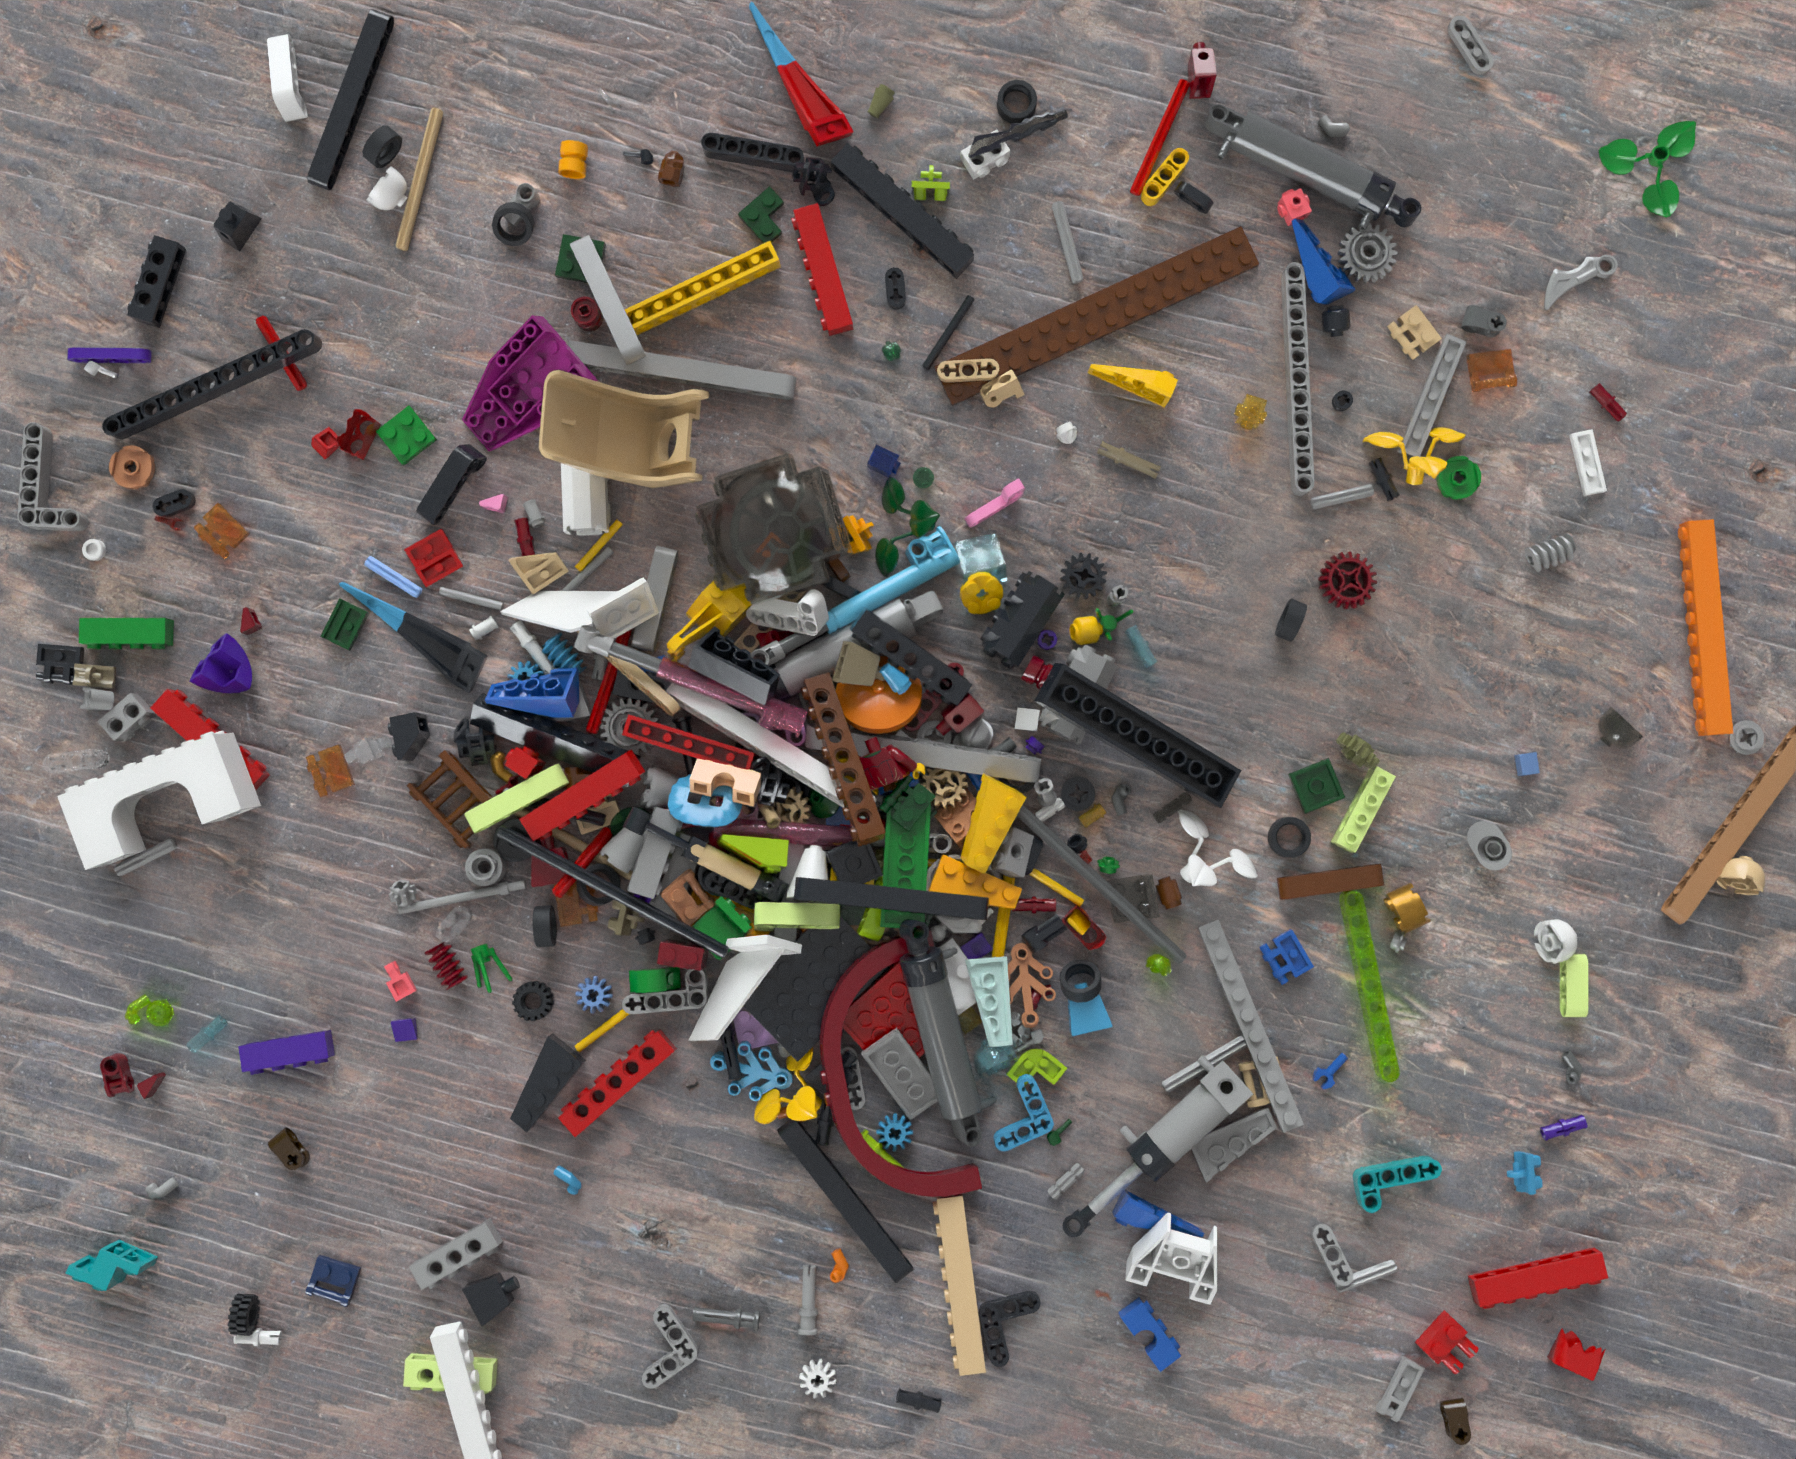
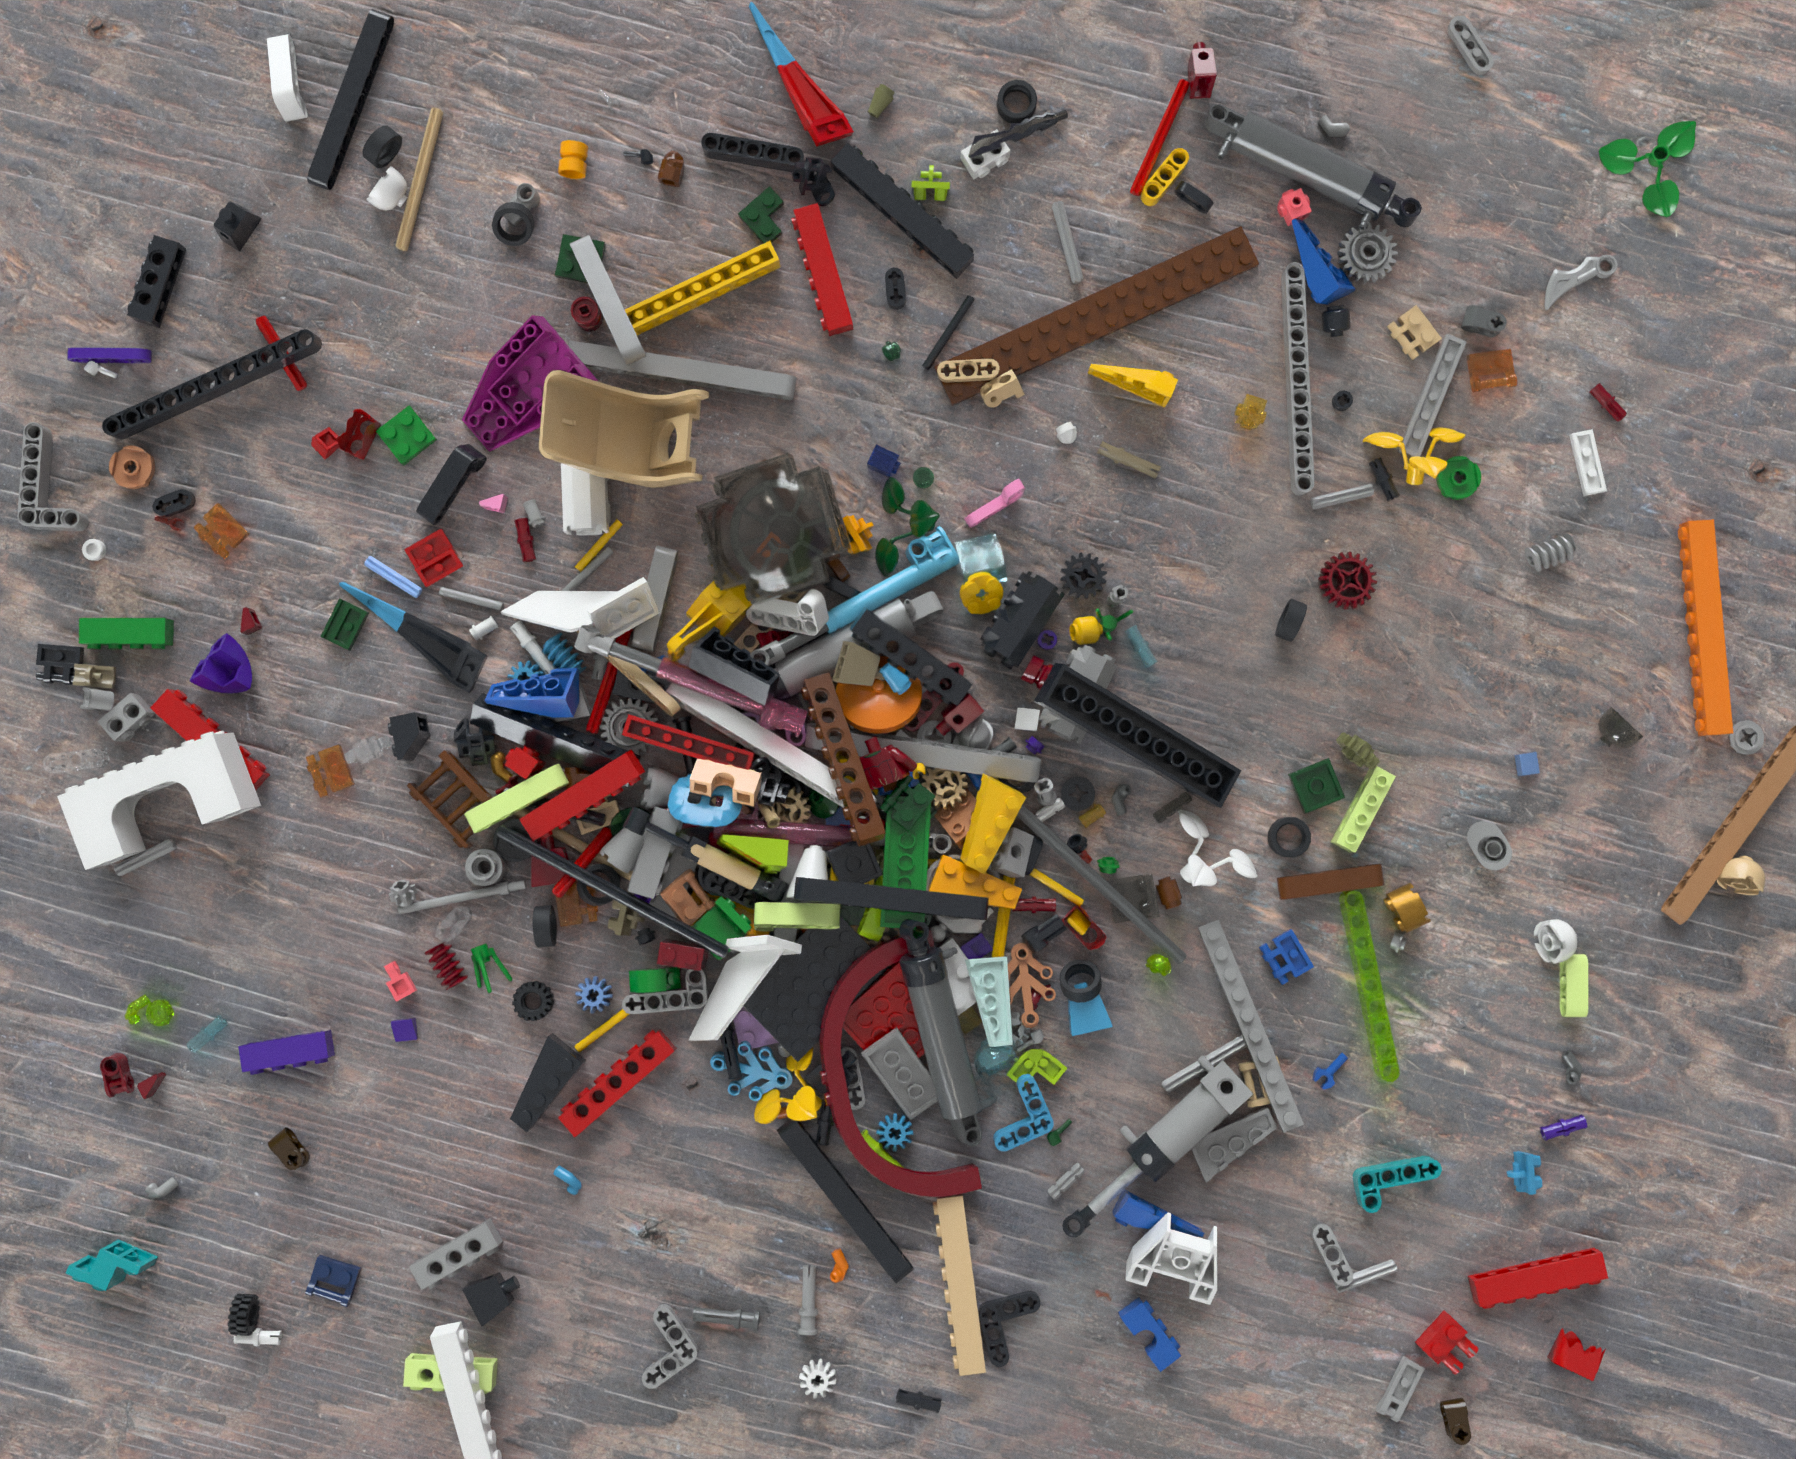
tan wing [509,552,569,595] -> none

